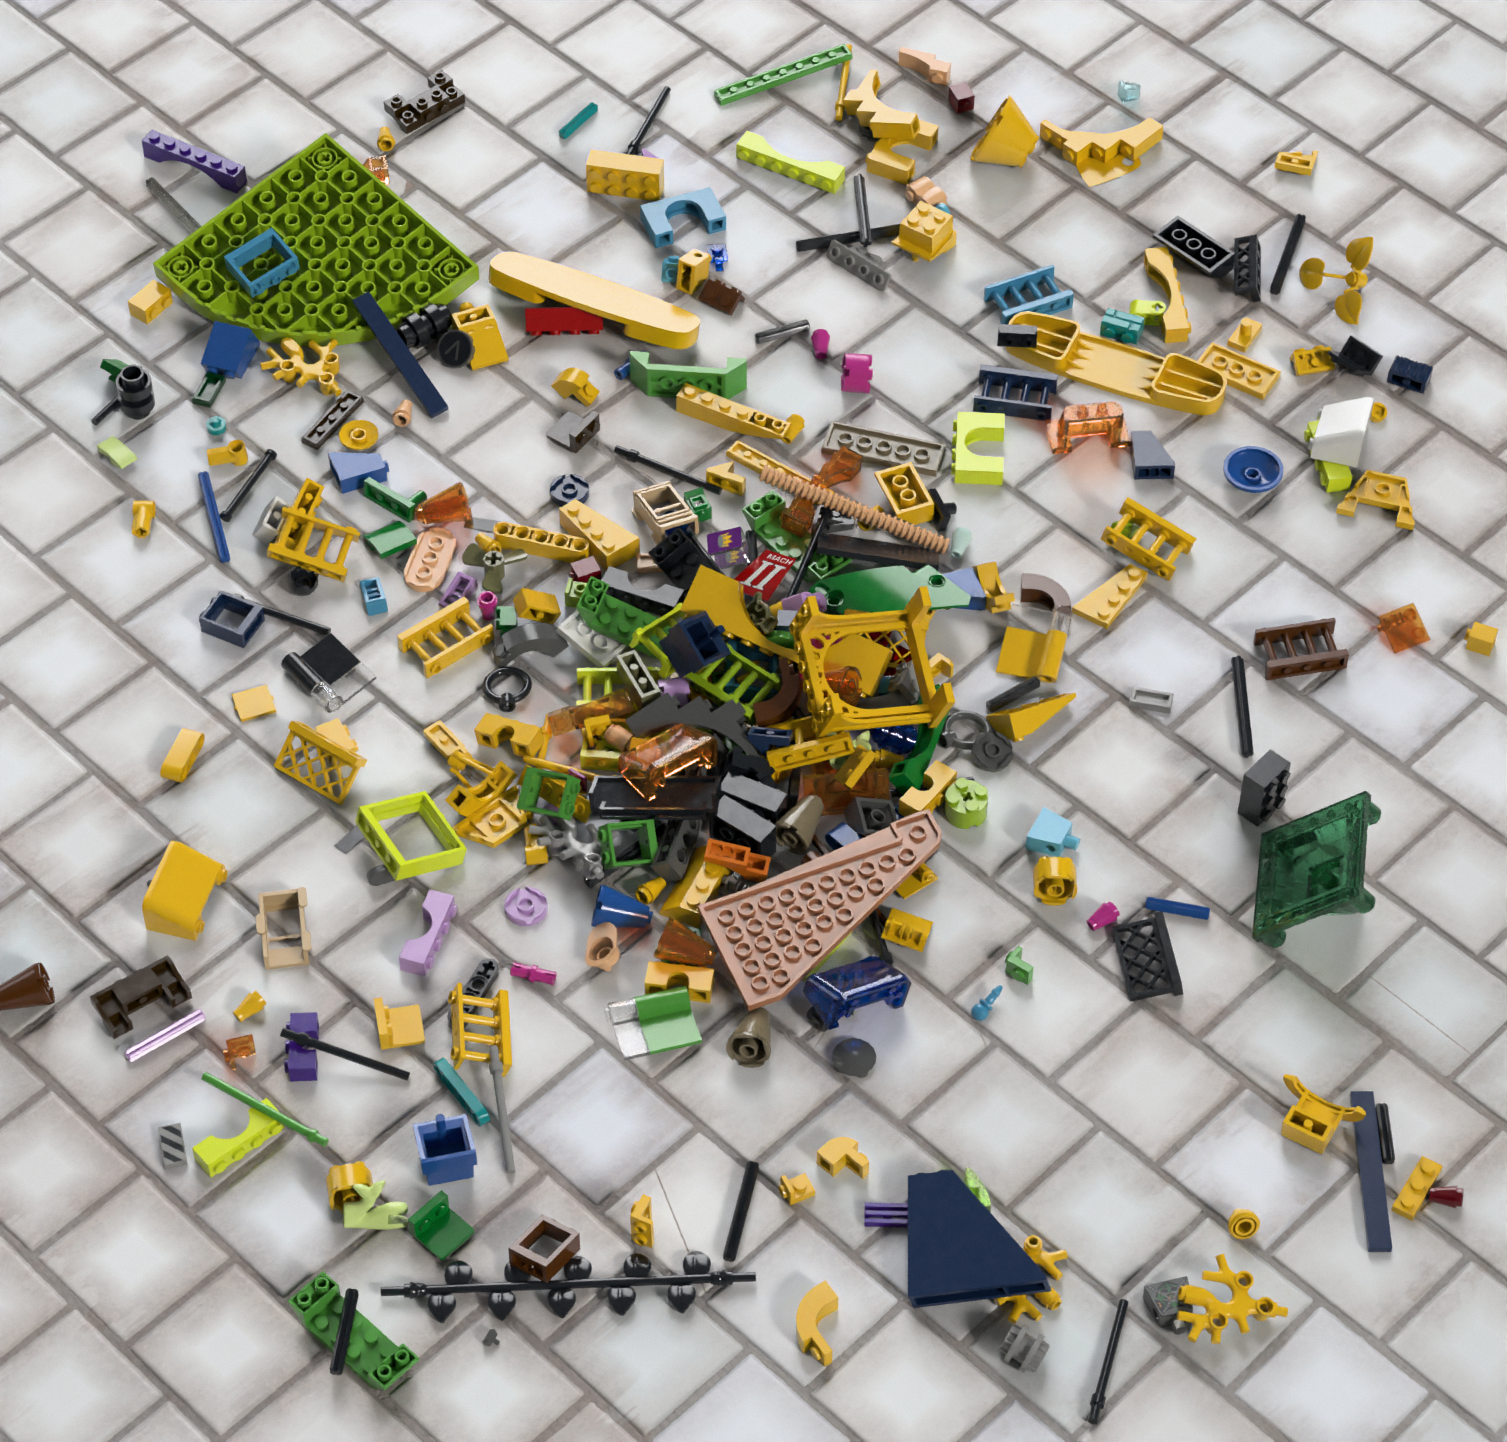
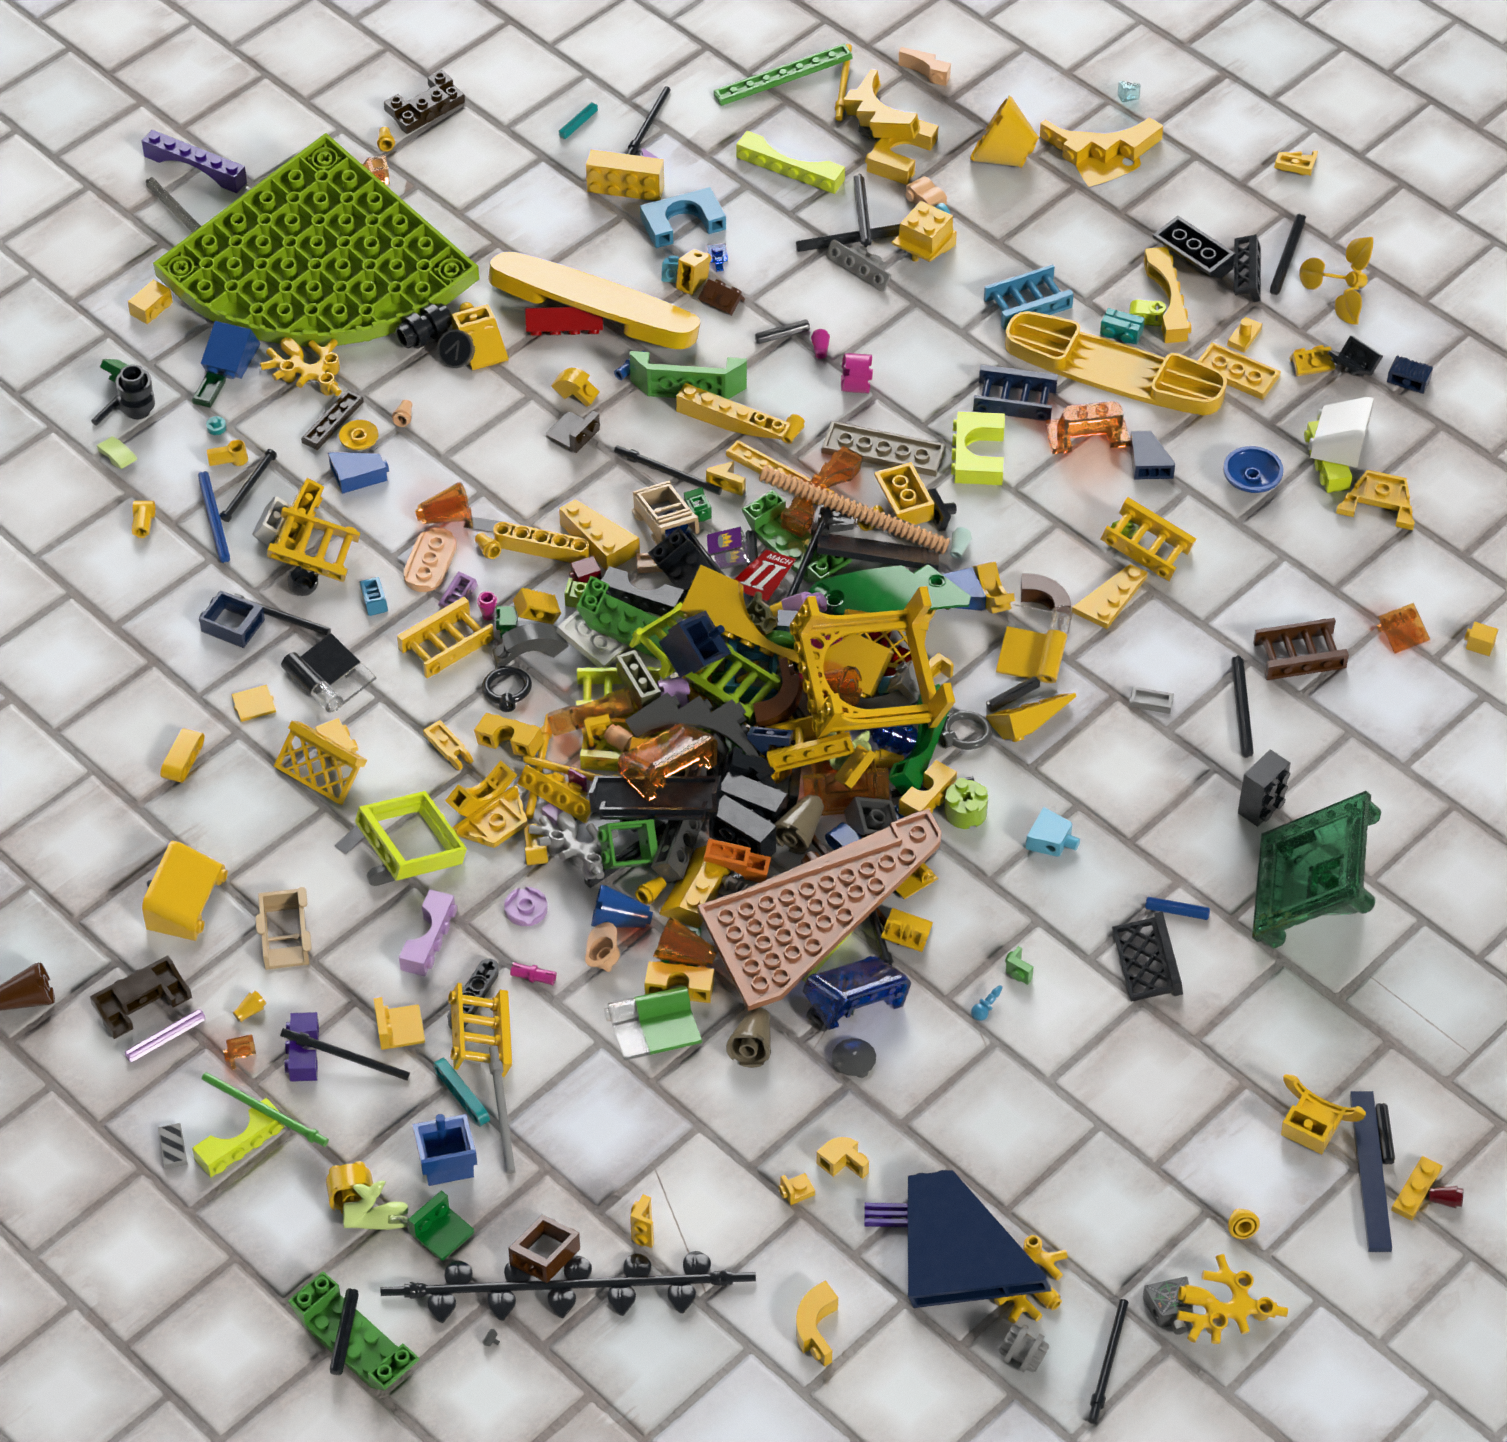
dark azure window [224,228,300,298] -> none
dark blue tile [352,292,449,418] -> none
green piece [363,477,427,523] -> none
slope [363,521,417,559] -> none
yellow plant [447,750,494,788] -> none
olive piece [462,543,527,594] -> none
bright green window [517,767,581,821] -> none
tile [550,474,589,507] -> none
black axle [723,1161,759,1262] -> none
dark red brick [948,82,975,114] -> none
clear neon green slope [964,1168,991,1212] -> none
dark grey tile [971,731,1013,772] -> none
black bracket [997,324,1037,348] -> none
yellow brick [1033,856,1077,906] -> none
dark pink cone [1086,901,1120,931] -> none
yellow tile [1370,402,1387,423] -> none

